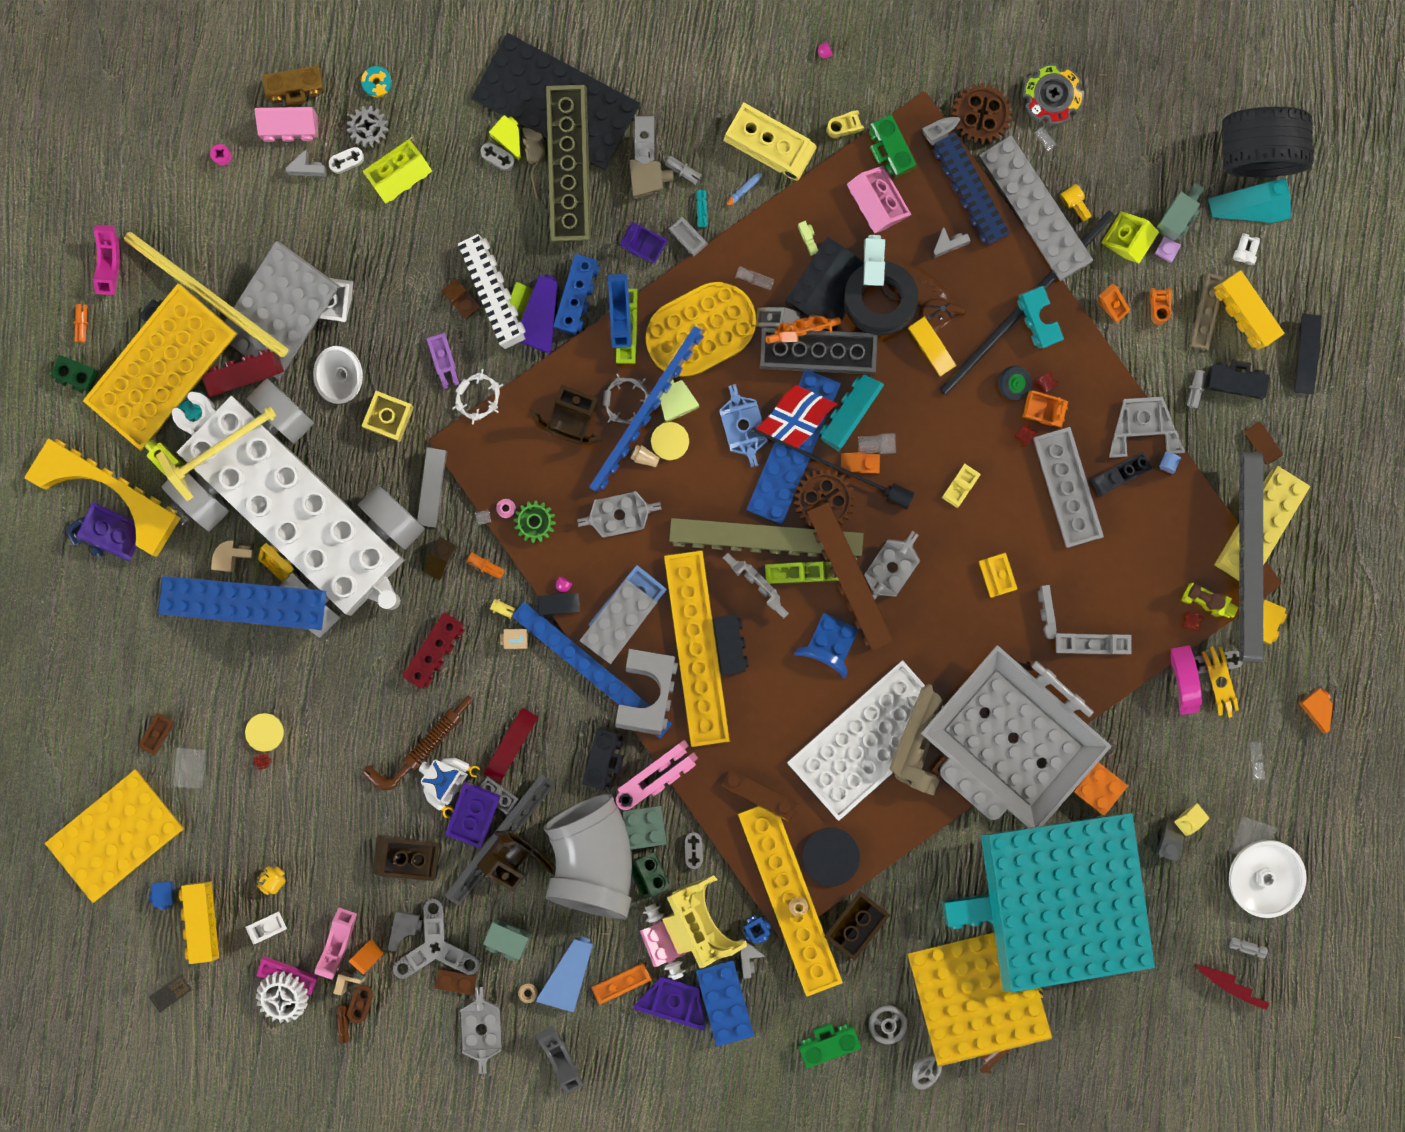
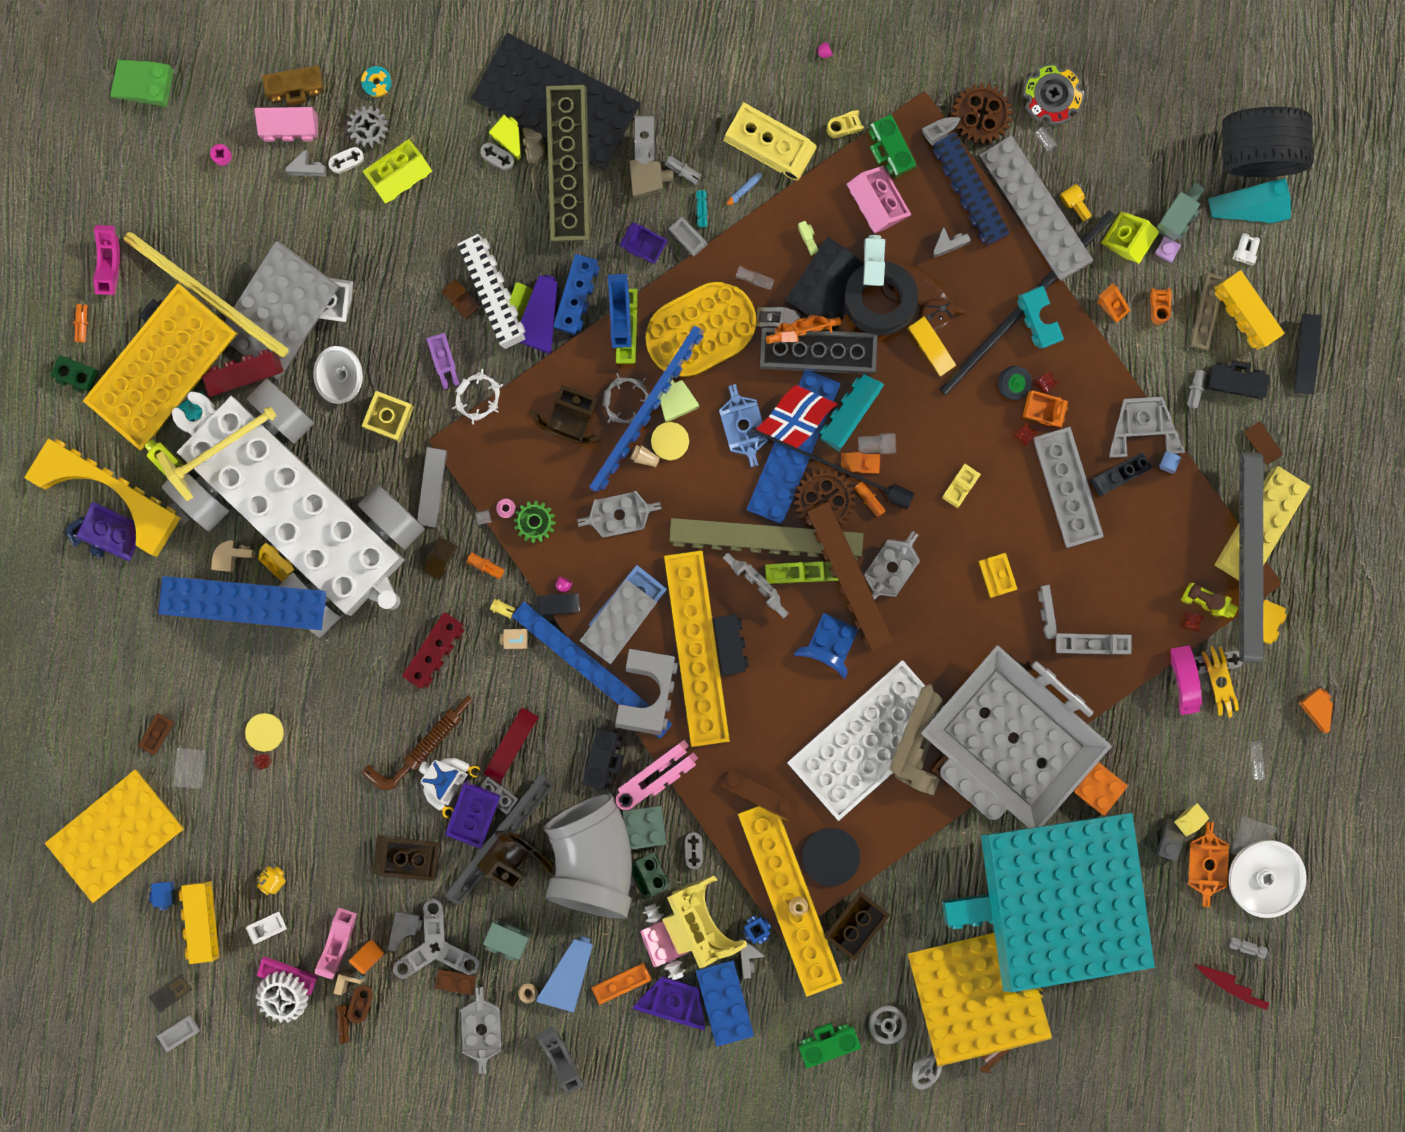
none -> bright green slope [110,60,174,107]
none -> light grey tile [157,1015,200,1053]
none -> orange axle [854,481,885,517]
none -> orange plate [1187,822,1229,907]

